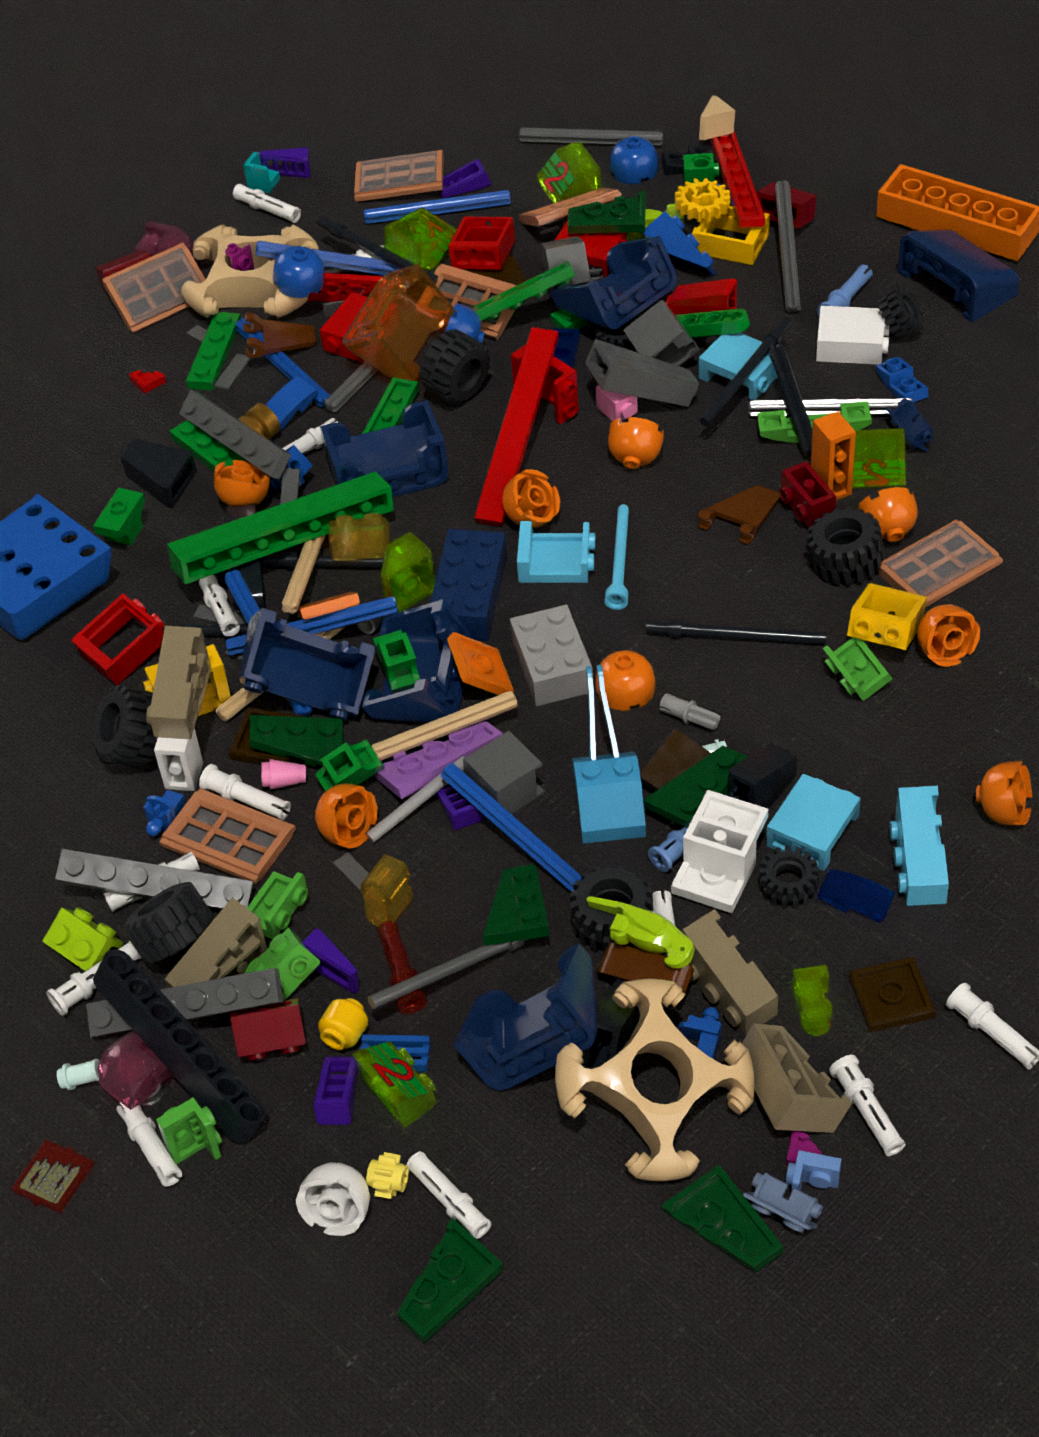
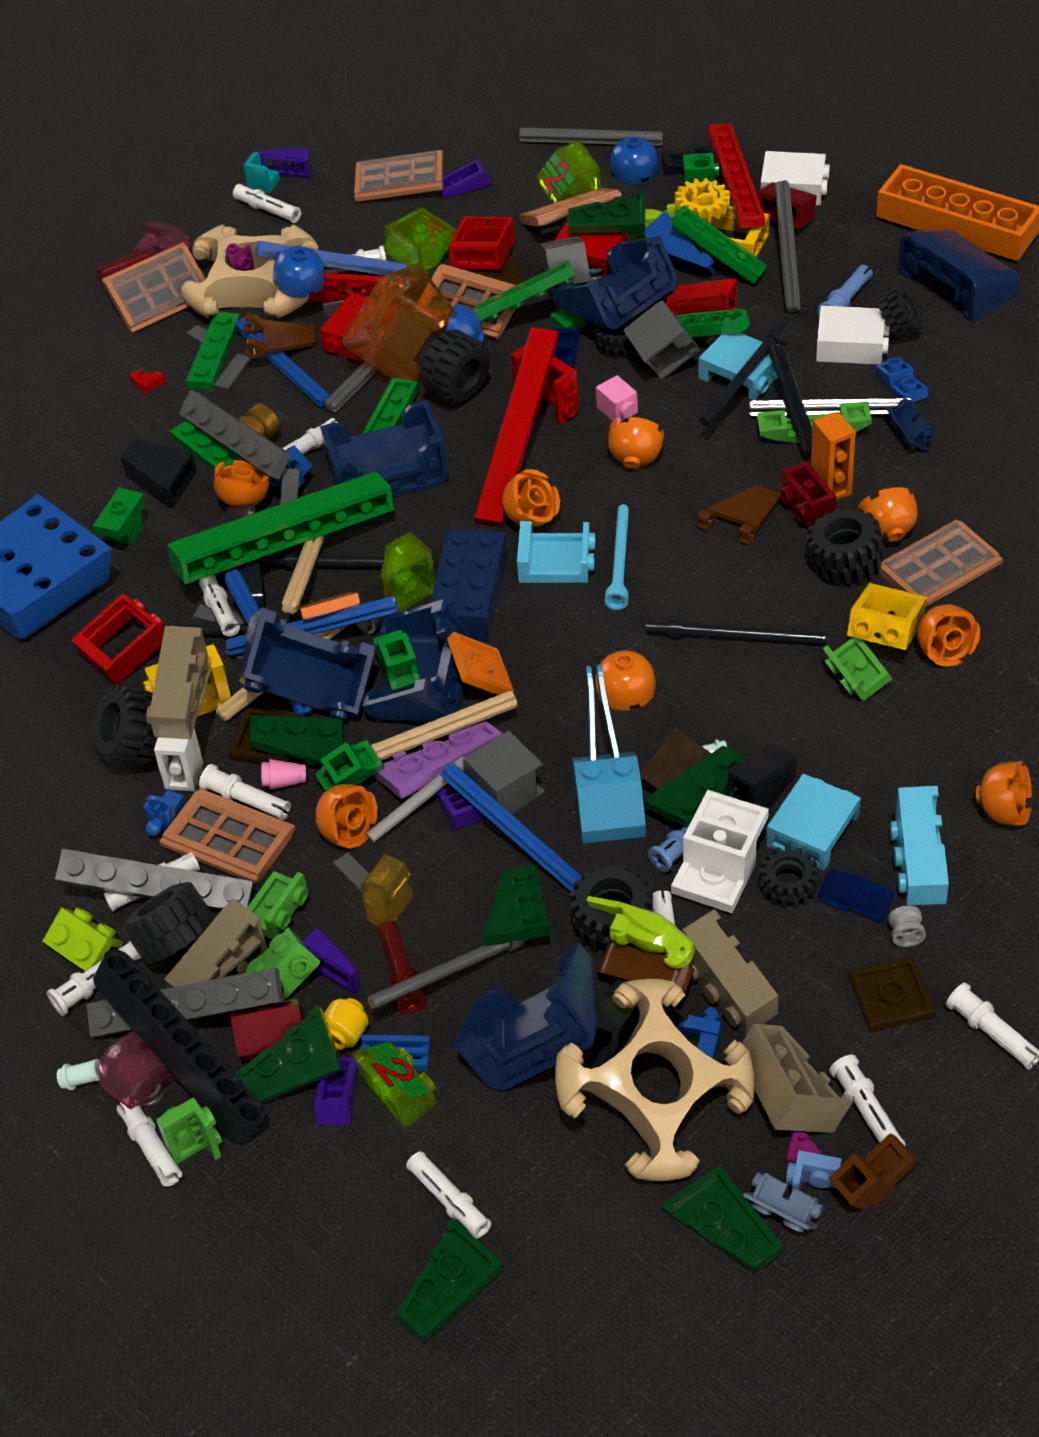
piece [11,1140,95,1214] -> none
blue slope [266,376,319,431] -> none
white cylinder [296,1162,371,1236] -> none
black bar [317,216,438,285] -> none
clear yellow brick [328,513,390,561] -> none
blue axle [363,190,511,224] -> none
light yellow gear [366,1152,409,1199] -> none
light grey brick [510,604,594,706] -> none
dark grey slope [585,339,699,407] -> none
light grey axle [659,693,720,730] -> none
tan slope [699,96,735,140] -> none
clear neon green leg [792,965,832,1036] -> none
clear neon green slope [852,428,906,488] -> none
none -> dark green wing [236,1005,343,1103]
none -> green plate [670,205,767,284]
none -> white brick [761,151,830,205]
none -> reddish brown brick [829,1133,918,1209]
none -> light grey wheel [888,906,926,947]

